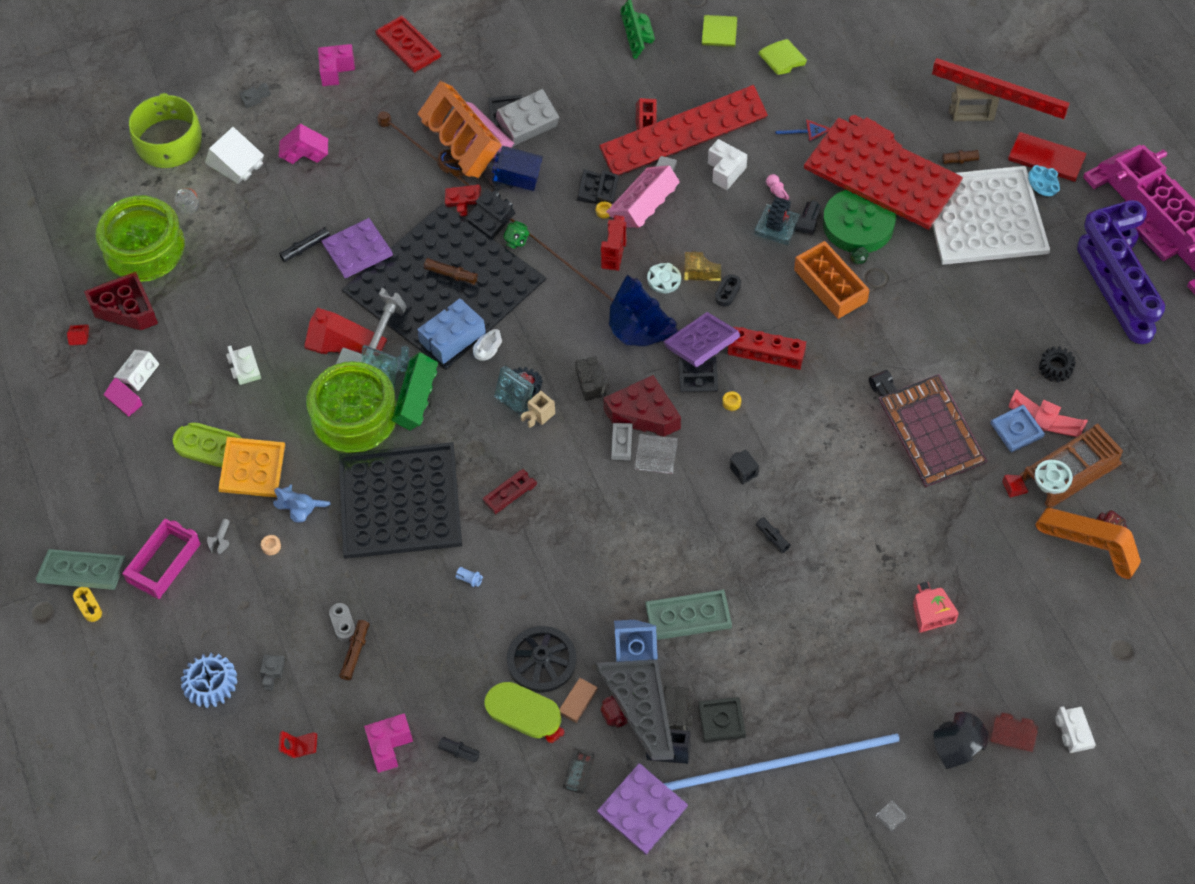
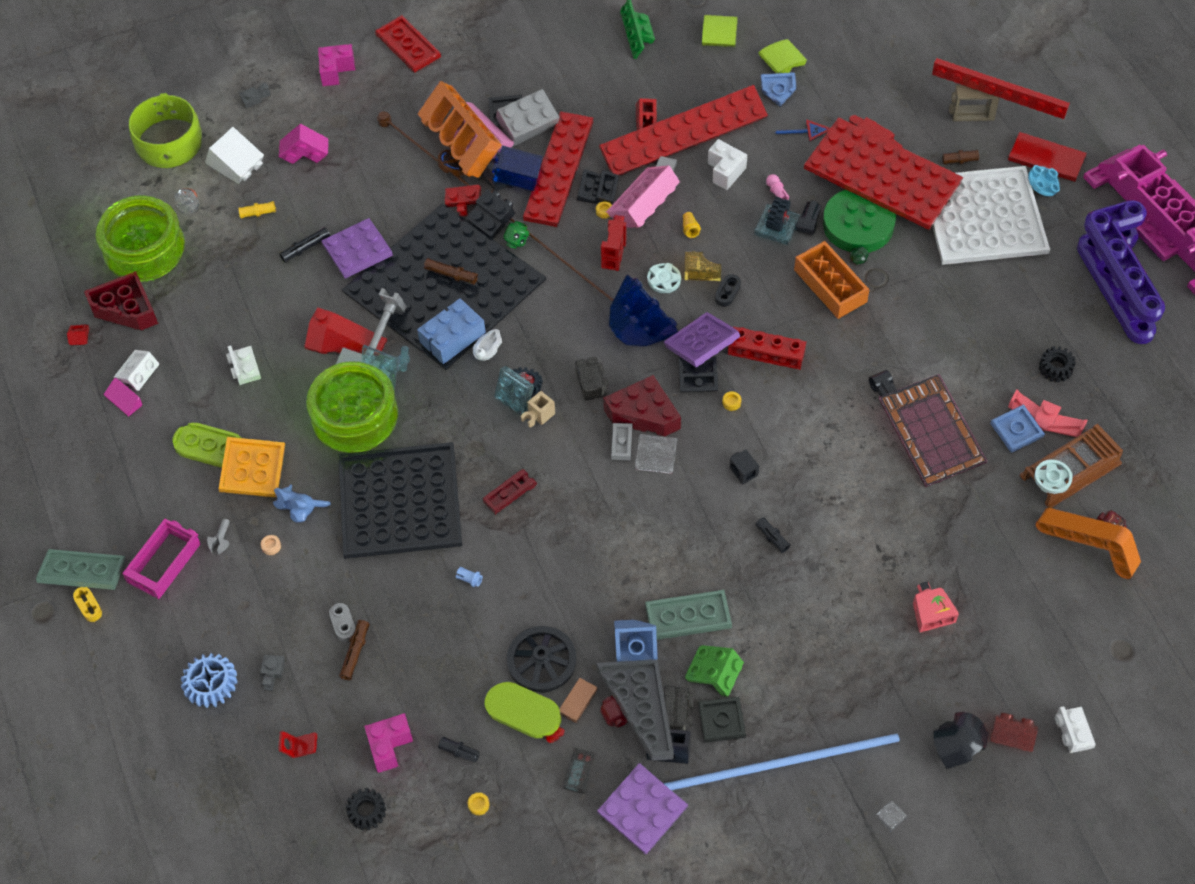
green brick [391,352,438,431] -> none
red slope [1002,475,1028,498] -> none
none -> yellow pin [239,201,276,219]
none -> black tyre [346,788,386,831]
none -> yellow tile [468,792,489,815]
none -> red plate [523,111,594,227]
none -> yellow cone [683,212,701,238]
none -> bright green bracket [685,645,744,697]
none -> medium blue plate [760,73,796,106]

